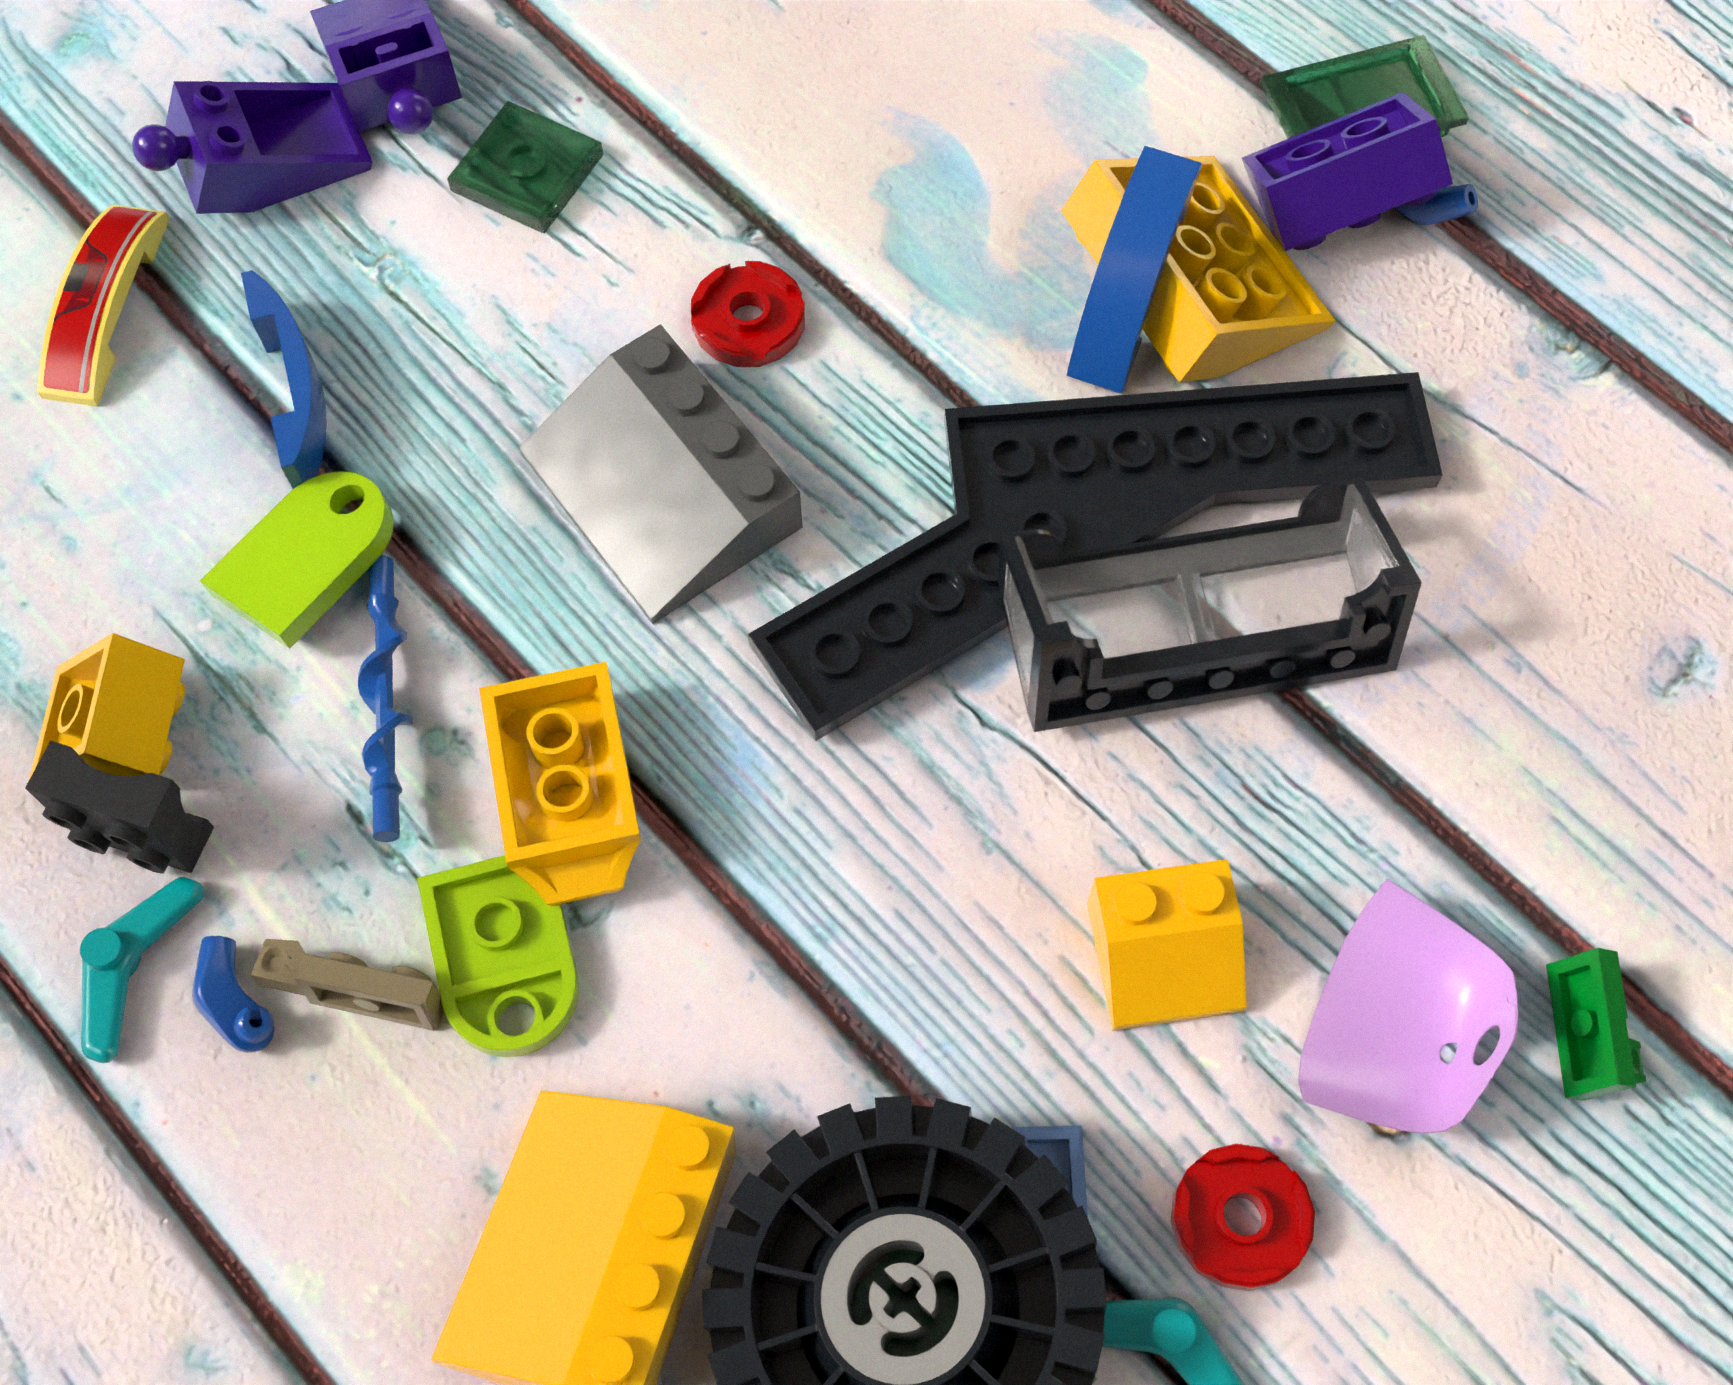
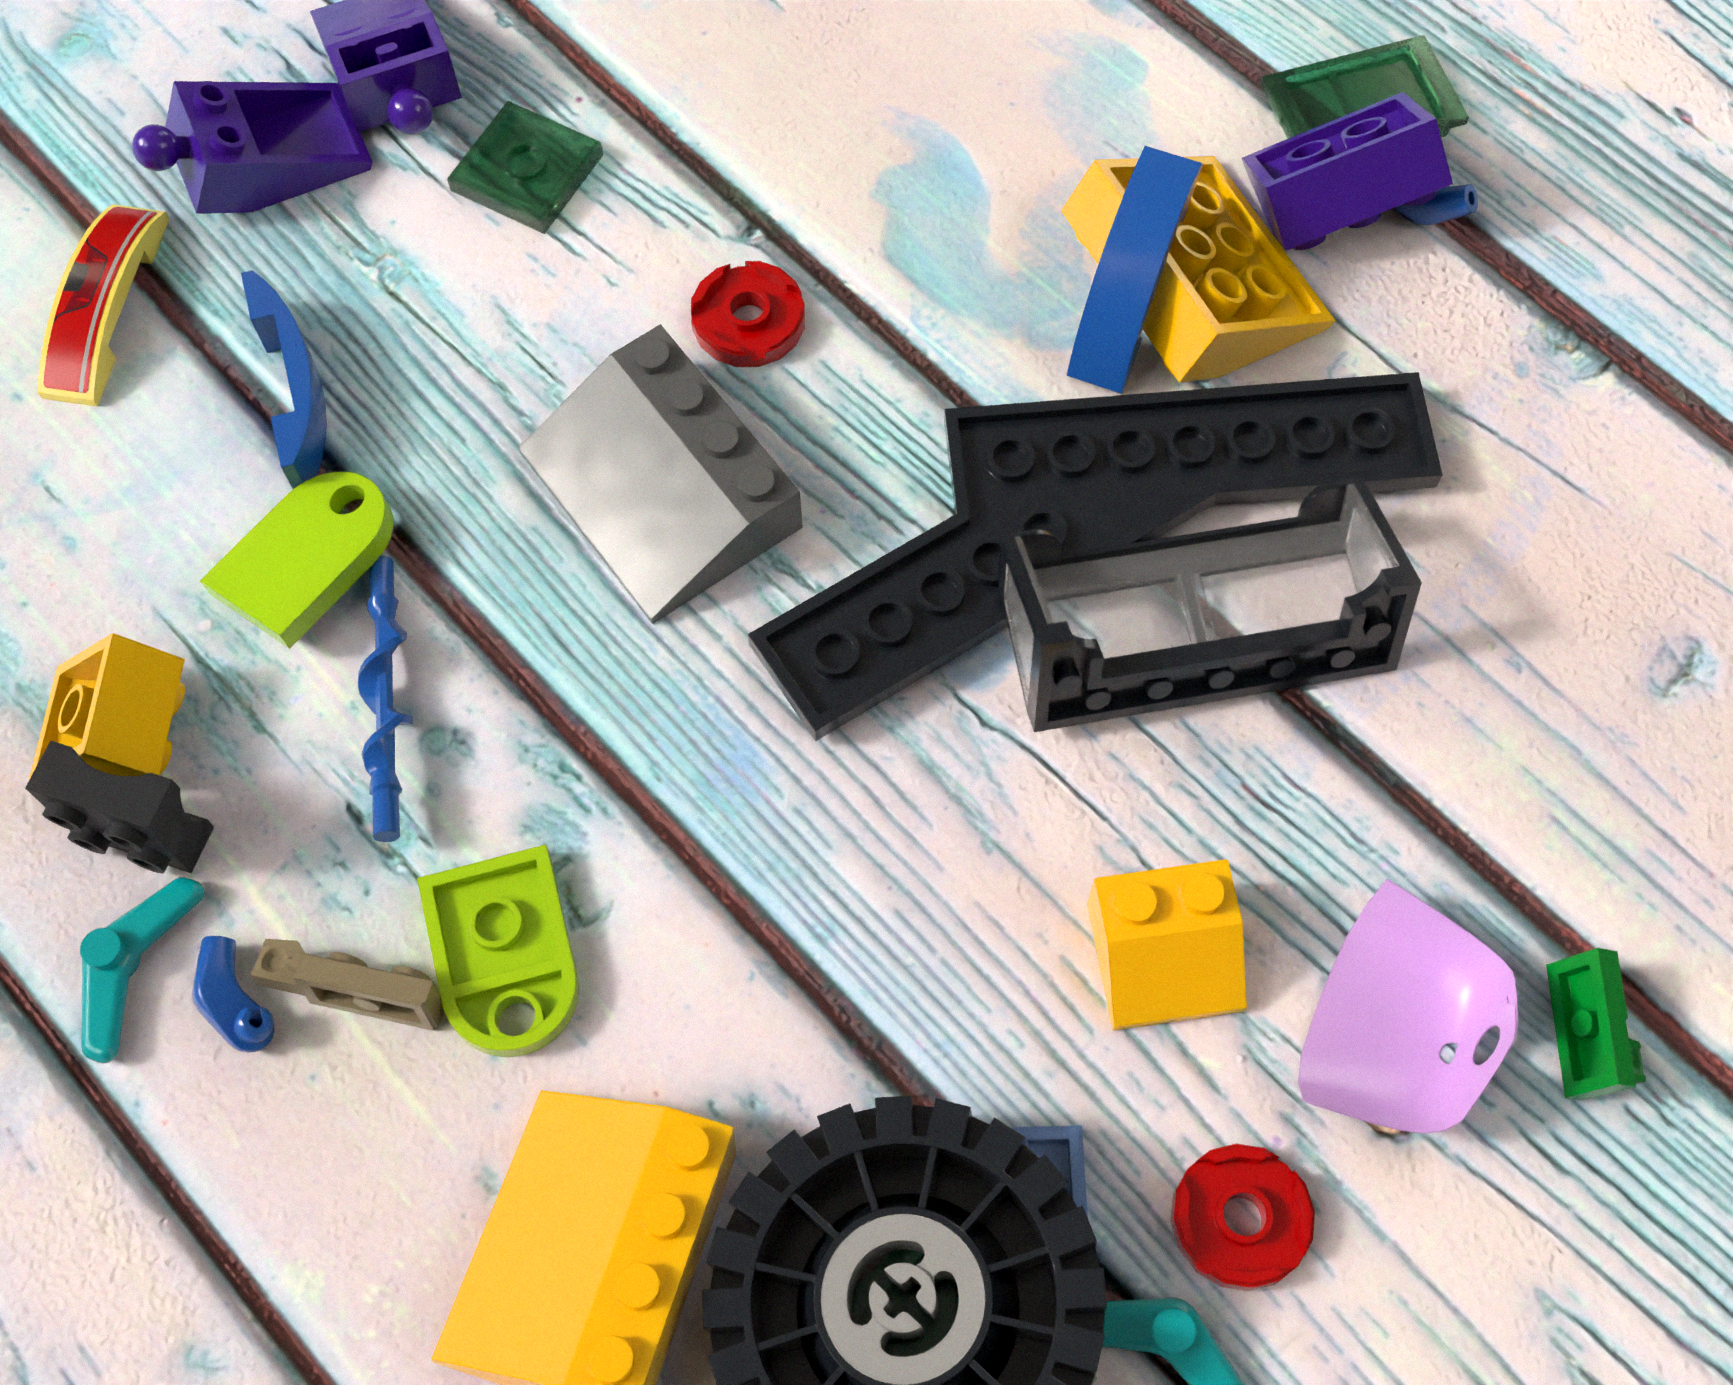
yellow slope [479,662,641,906] -> none

